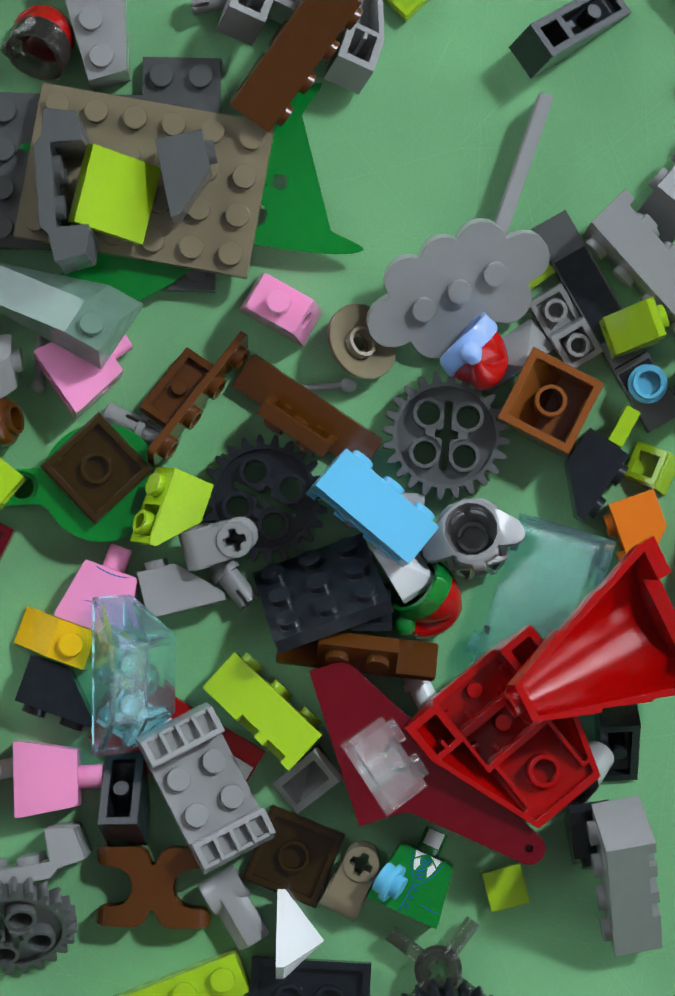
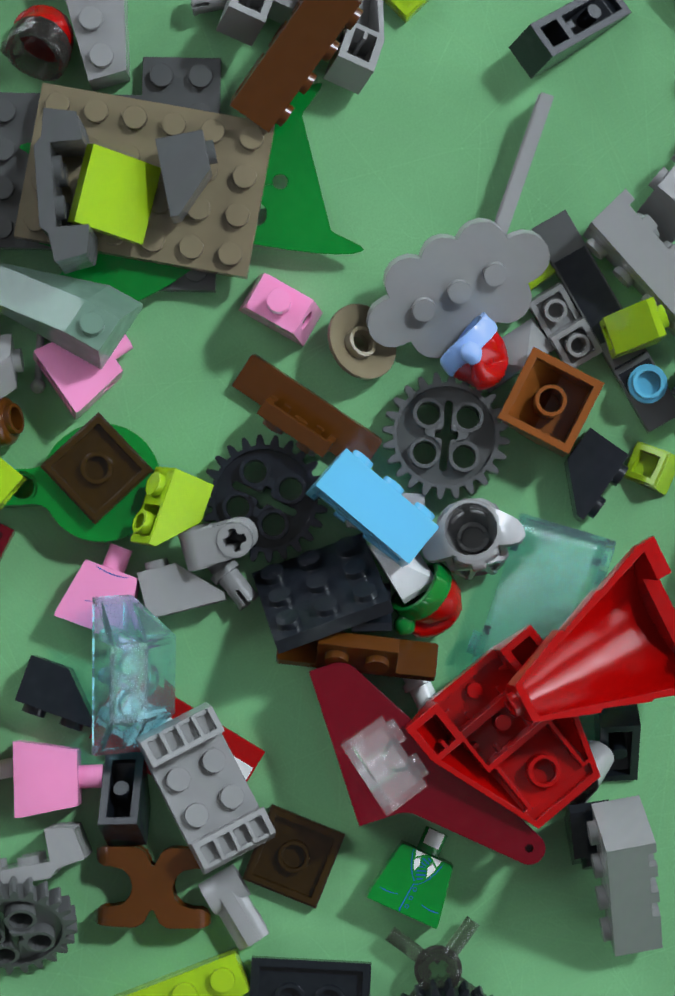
yellow slope [14,606,102,670] -> none
light grey pin [103,402,182,457] -> none
reddish brown bracket [140,331,250,467] -> none
lime wedge [202,652,323,771] -> none
light grey slope [272,744,343,814] -> none
white slope [276,889,324,979] -> none
light grey hinge [303,377,356,393] -> none
dark tan piece [318,840,380,921] -> none
medium azure plate [372,862,408,902] -> none
lime tile [481,863,530,912] -> none
orange slope [602,489,667,564] -> none
lime tile [607,405,641,449] -> none

